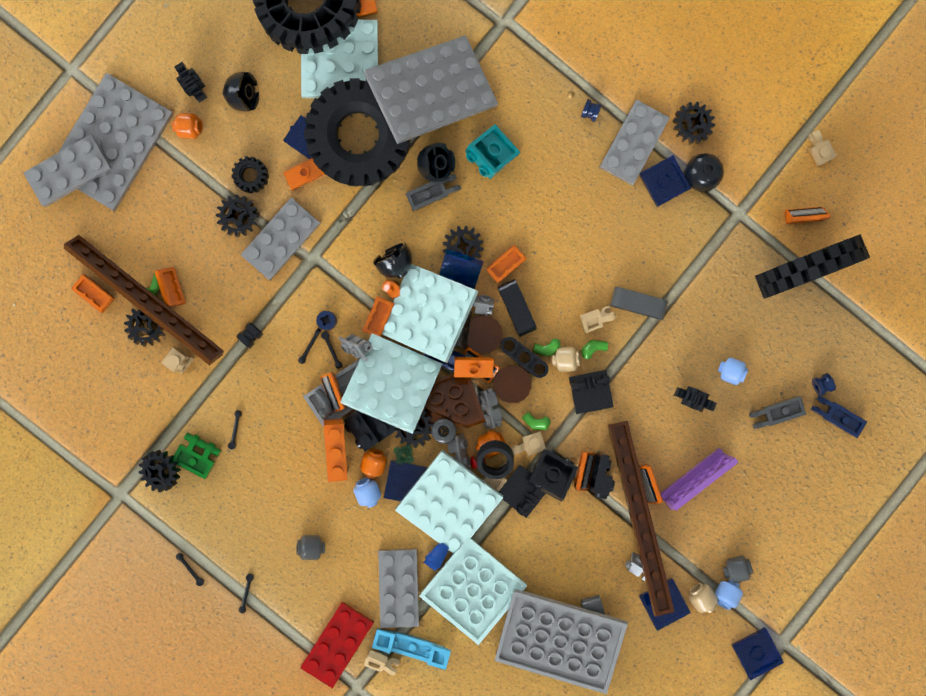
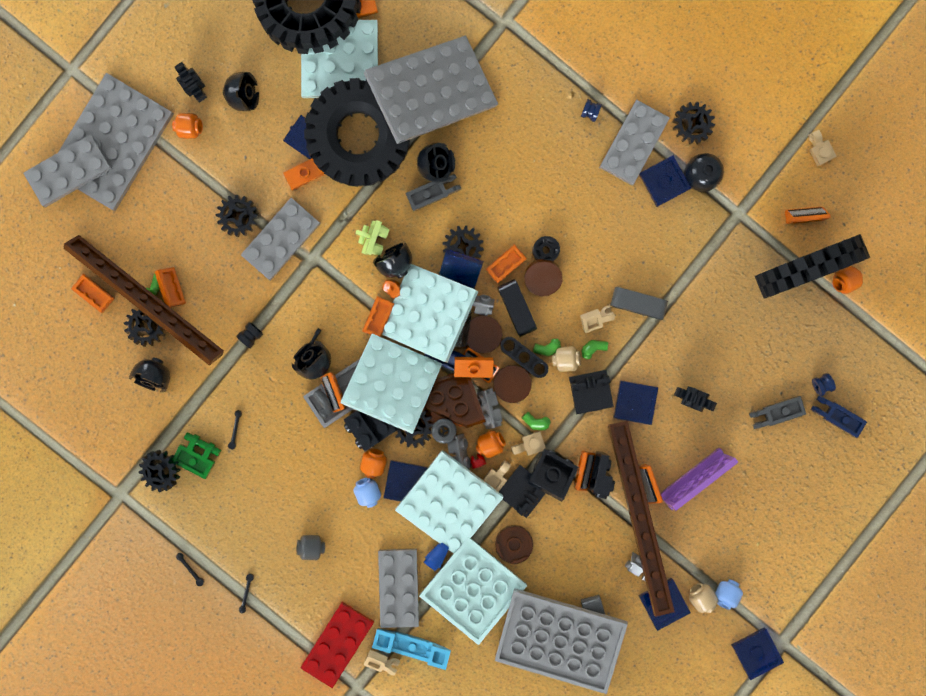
tan brick [161,347,194,374] -> none
black tyre [231,156,269,193] -> none
dark blue wheel [316,311,337,330] -> none
black hinge [321,332,342,369] -> none
orange arch [324,418,348,482] -> none
light grey hinge [338,334,372,361] -> none
clear green plate [394,445,414,465] -> none
teal plate [465,124,521,179] -> none
black tyre [477,440,514,480] -> none
light blue head [718,357,748,385] -> none
dark grey head [723,556,754,583] -> none
none -> black cylinder [129,357,170,392]
none -> black cylinder [292,341,331,380]
none -> yellowish green hips [355,220,389,255]
none -> reddish brown tile [495,525,533,564]
none -> reddish brown tile [524,259,563,296]
none -> black wheel [532,236,560,261]
none -> clear blue tile [613,381,658,425]
none -> orange head [832,266,863,294]

